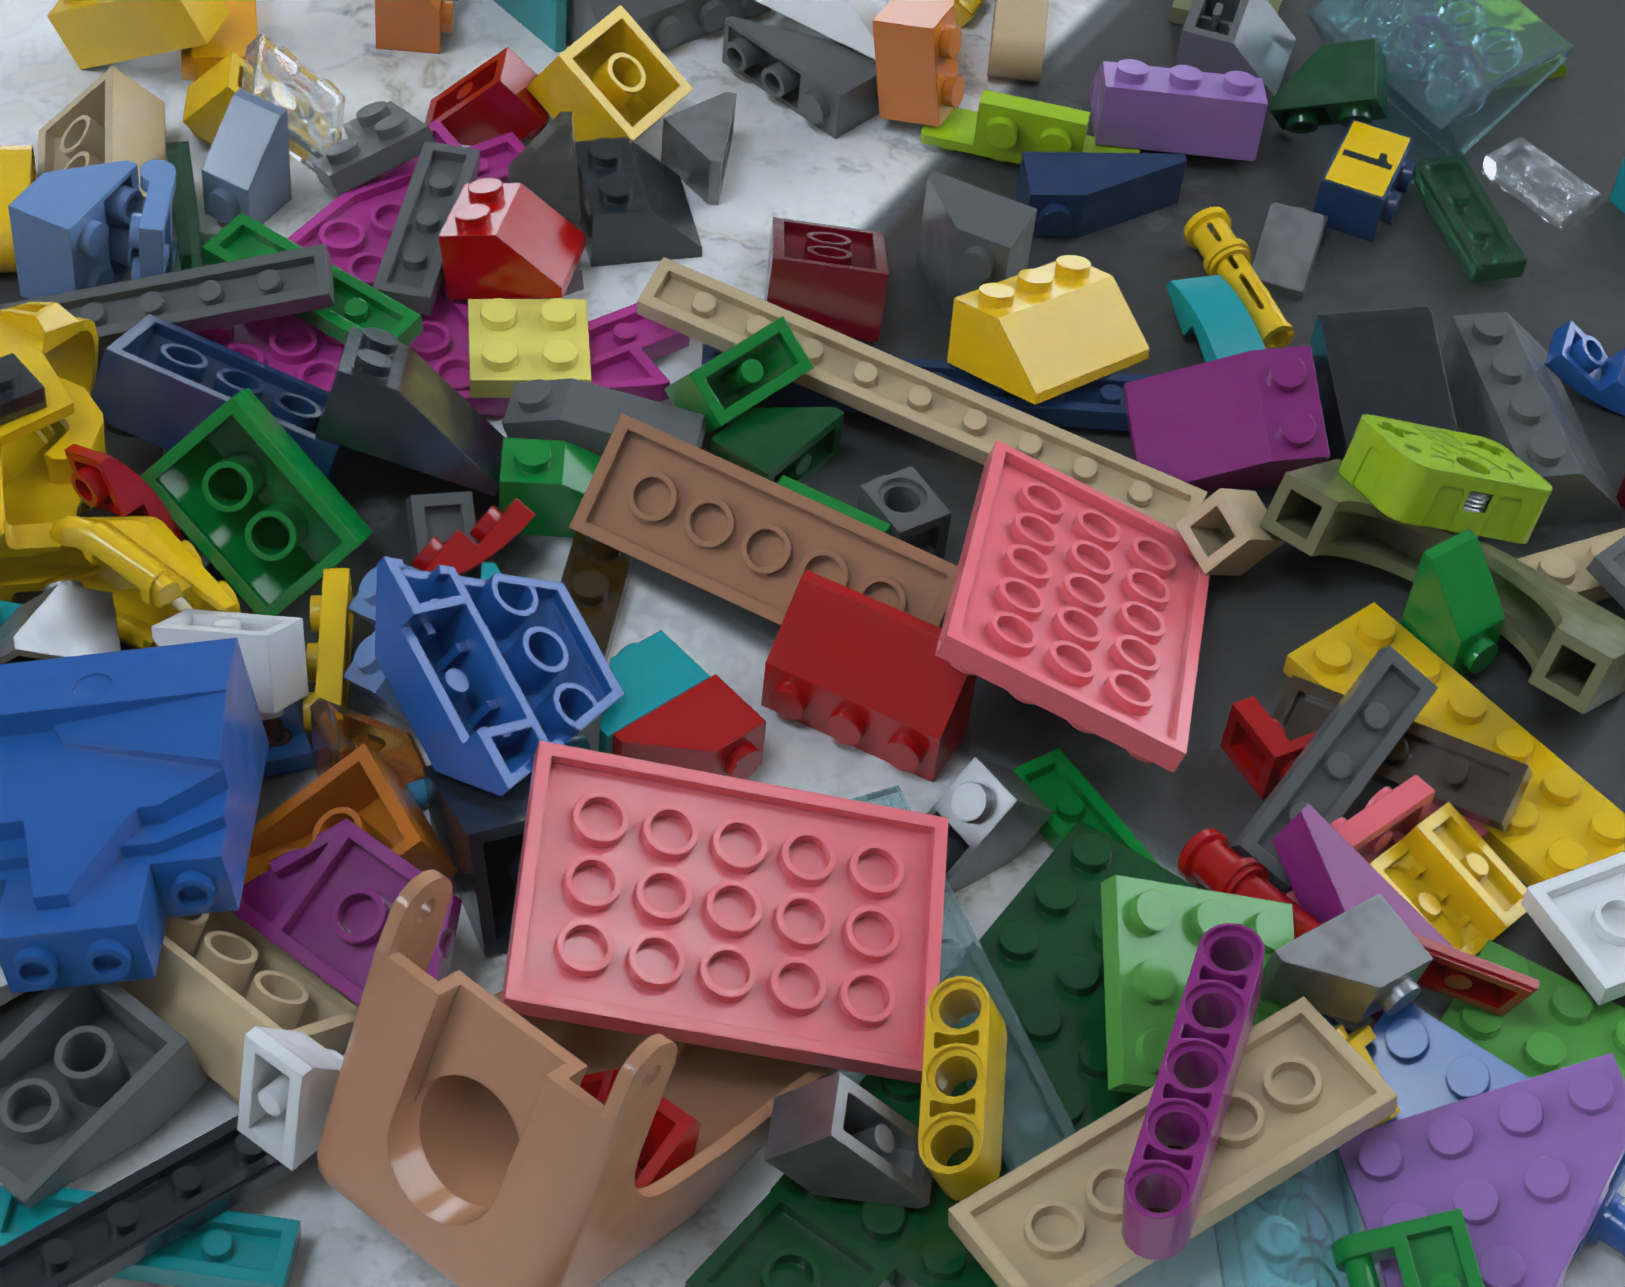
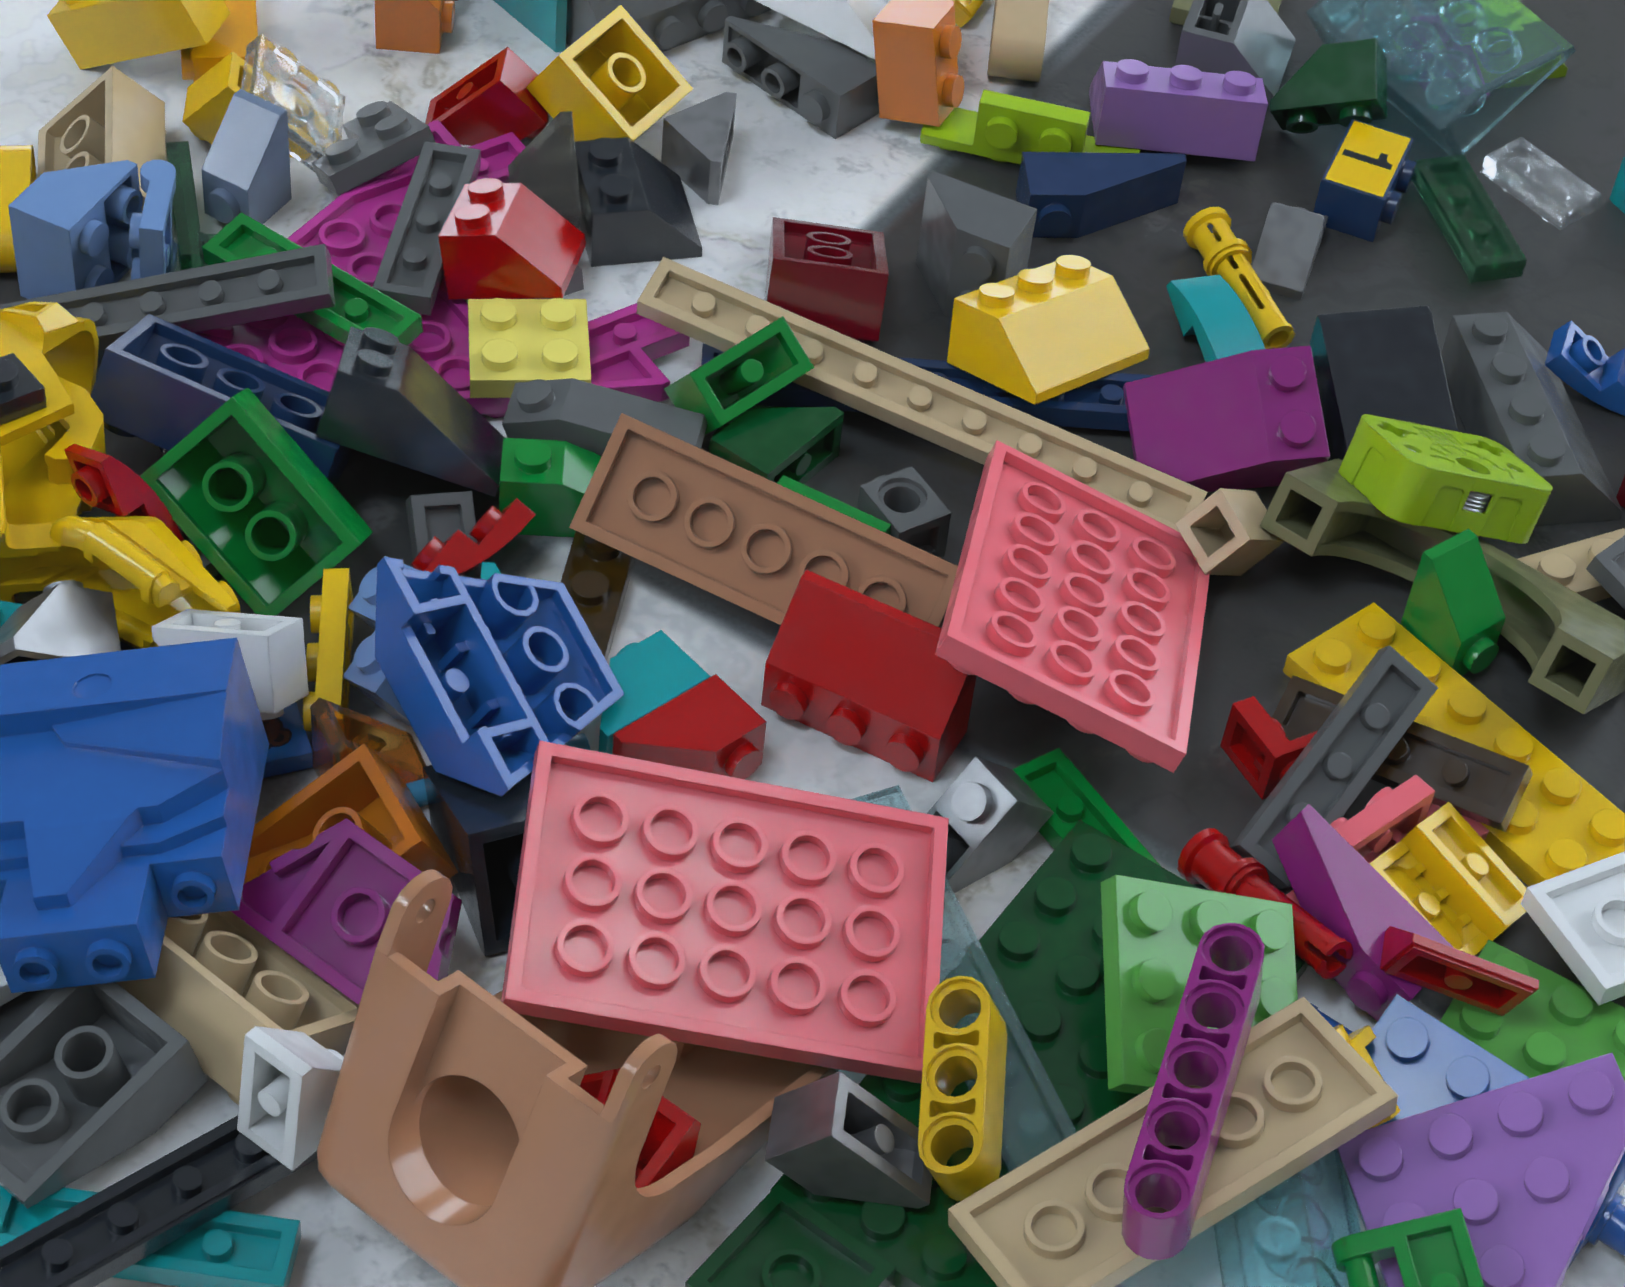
flat silver slope [1260,893,1433,1023] -> none

